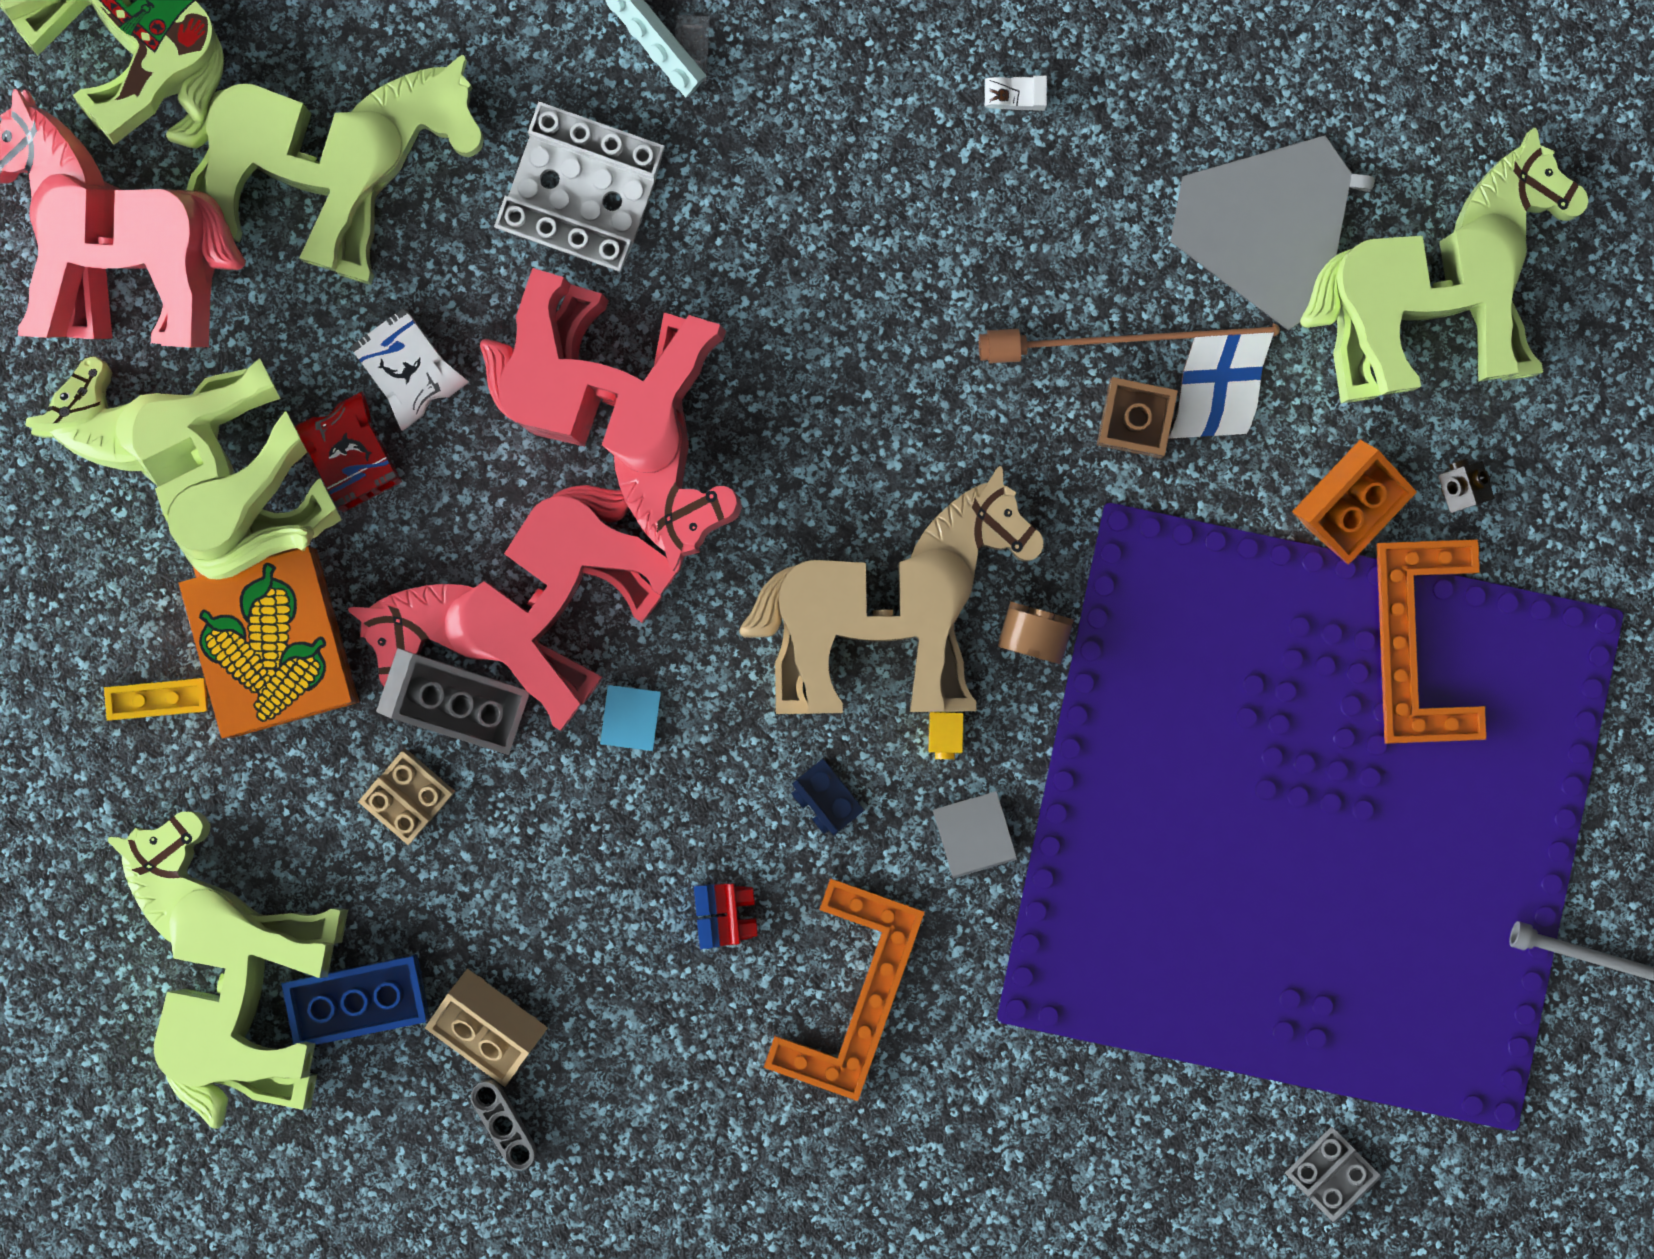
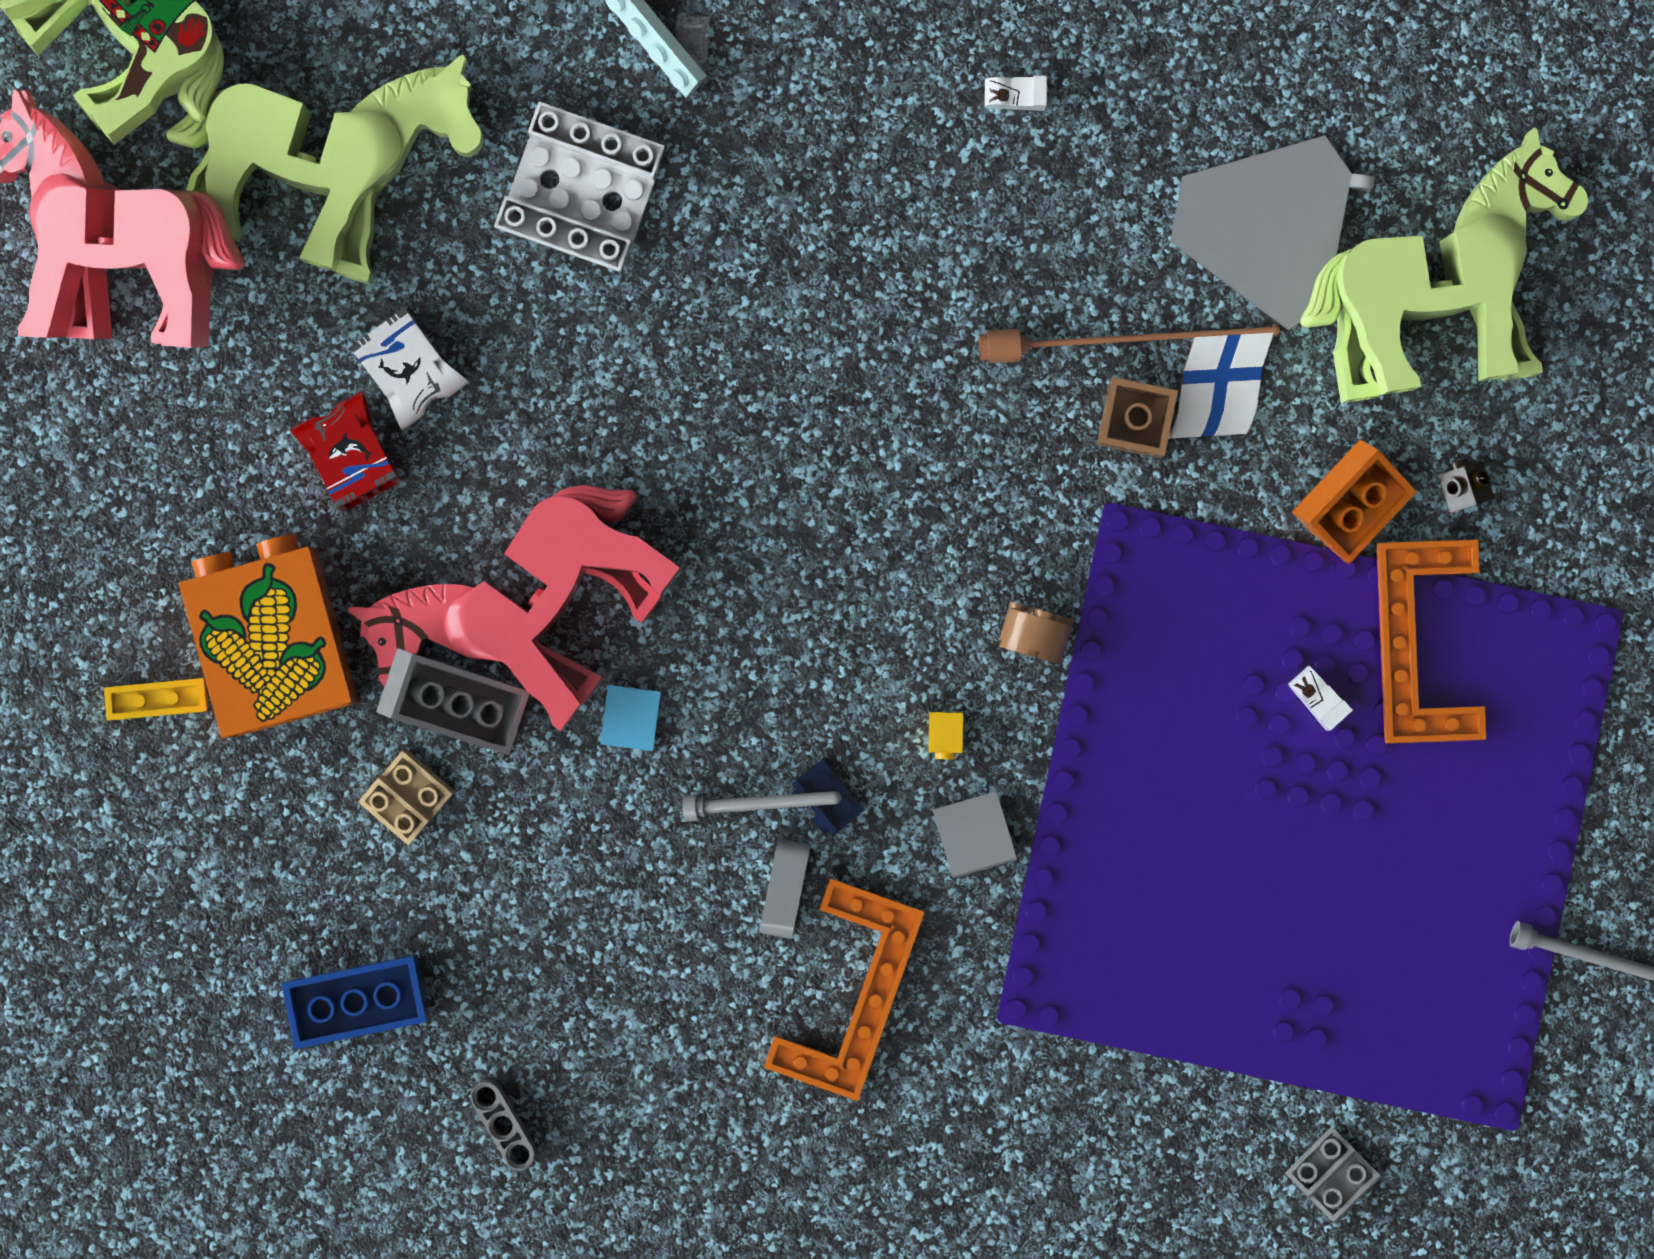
yellowish green animal [25,356,342,579] -> none
yellowish green animal [108,812,348,1129] -> none
tan slope [425,969,548,1087] -> none
coral animal [480,268,742,573] -> none
red hips [694,883,758,950] -> none
tan animal [739,466,1043,714] -> none
none -> light grey piece [682,791,842,822]
none -> light grey beam [759,838,811,939]
none -> white leg [1288,666,1353,731]

